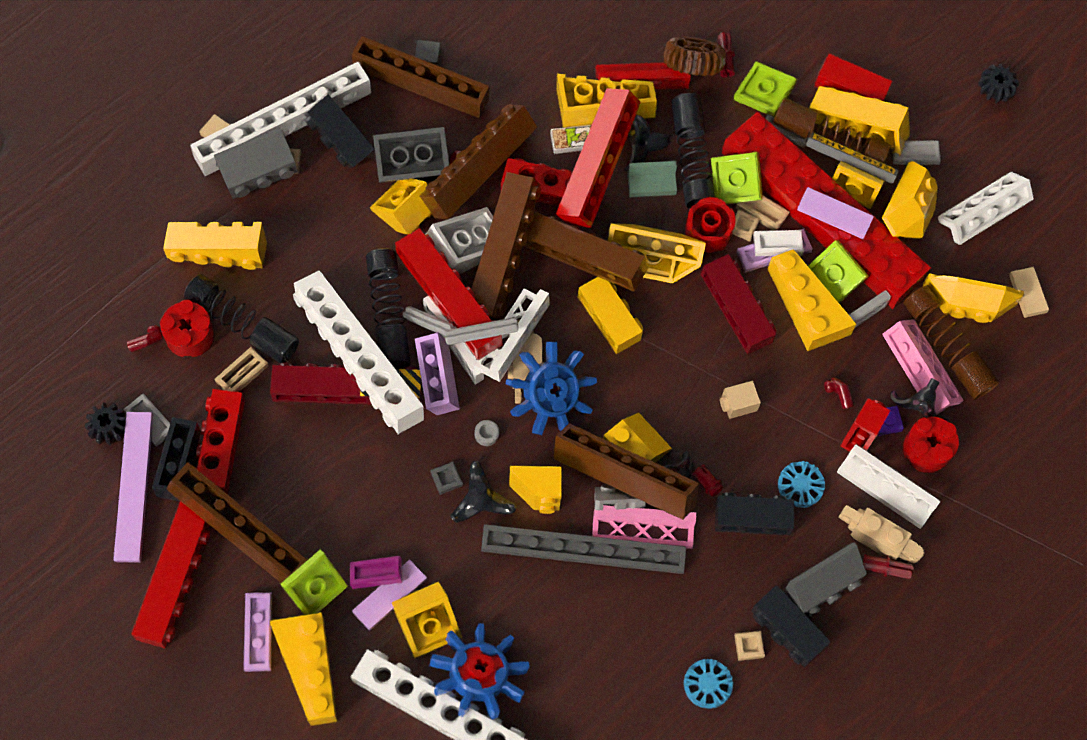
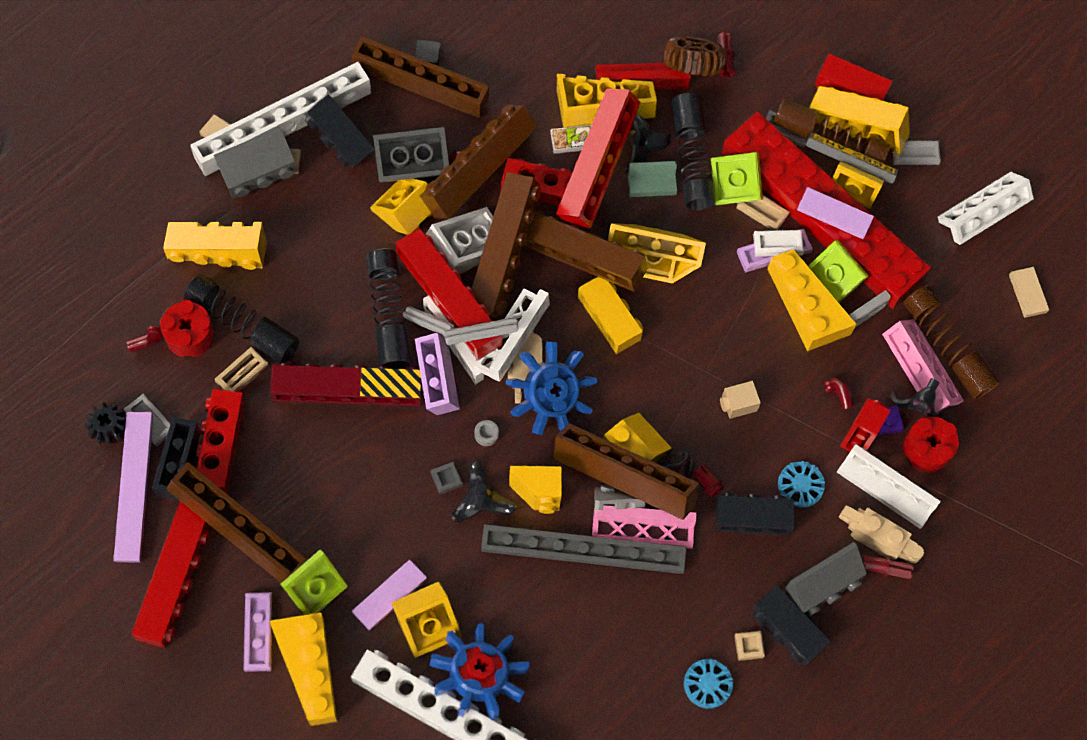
white brick [293,271,424,434] -> none
magenta tile [350,556,402,589] -> none
red brick [685,197,736,253] -> none
dark red brick [701,254,776,355] -> none
tan tile [733,209,760,241] -> none
lime tile [734,62,797,117] -> none
yellow wedge [882,161,938,238] -> none
yellow wedge [923,274,1024,323] -> none
black gear [978,63,1019,104] -> none

